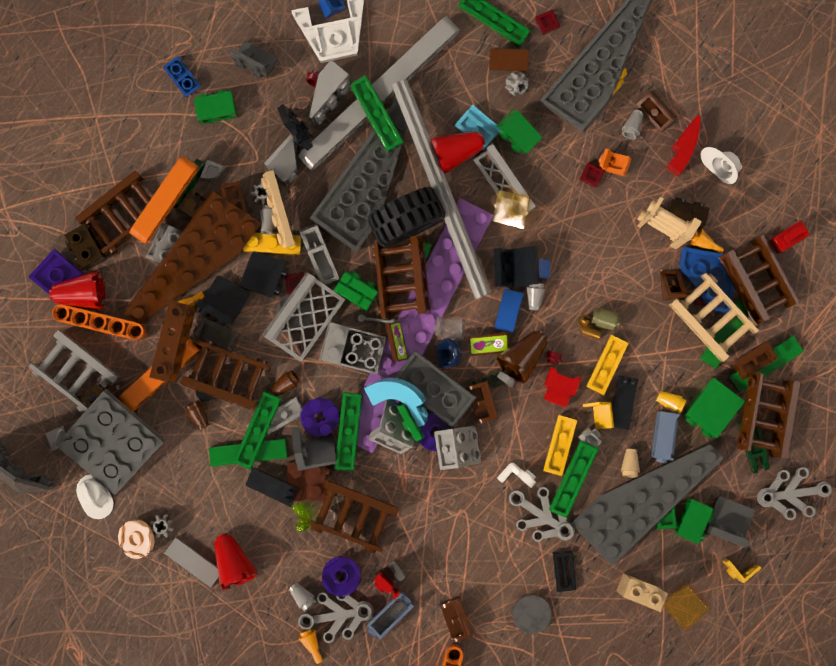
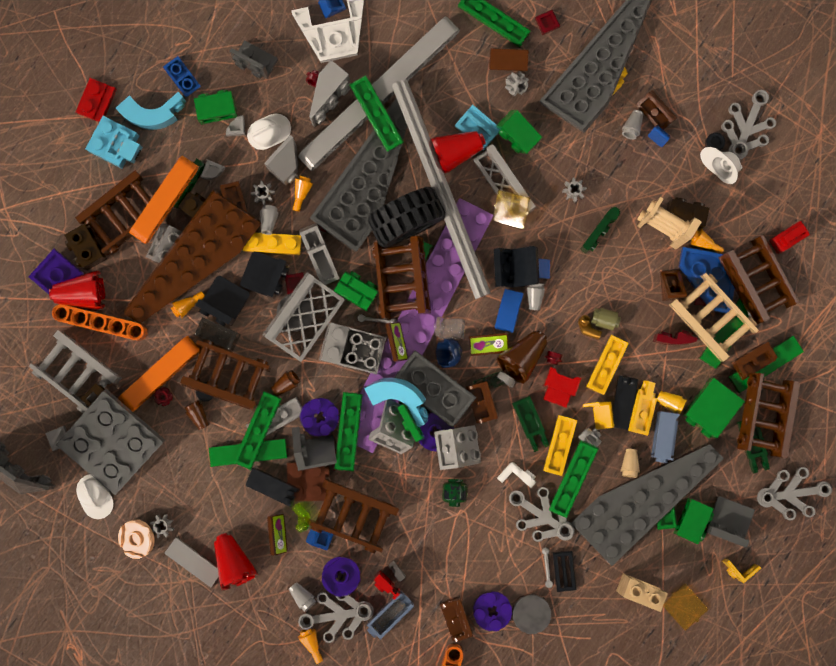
reddish brown fence [149,300,196,383] -> none
tan plate [261,170,295,249] -> none
black plate [277,104,313,151] -> none
dark red tile [579,162,605,188] -> none
orange bracket [599,148,632,177] -> none
red slope [665,115,701,177] -> none
none -> red plate [76,78,117,122]
none -> medium azure piece [85,116,143,169]
none -> medium azure arch [116,92,186,130]
none -> dark red plate [154,387,173,406]
none -> light grey tile [226,115,245,137]
none -> white piece [247,114,291,150]
none -> slope [267,514,288,556]
none -> light orange cone [292,176,314,212]
none -> blue slope [306,529,334,550]
none -> dark green head [442,479,468,507]
none -> dark purple plate [473,591,512,631]
none -> dark green hinge [512,396,549,452]
none -> light grey hinge [542,547,553,588]
none -> light grey gear [562,178,587,203]
none -> dark green hinge [580,207,620,254]
none -> yellow hinge [628,381,657,436]
none -> blue slope [648,125,671,147]
none -> dark red slope [653,330,698,345]
none -> black tile [705,133,725,151]
none -> light grey plant [721,90,776,160]

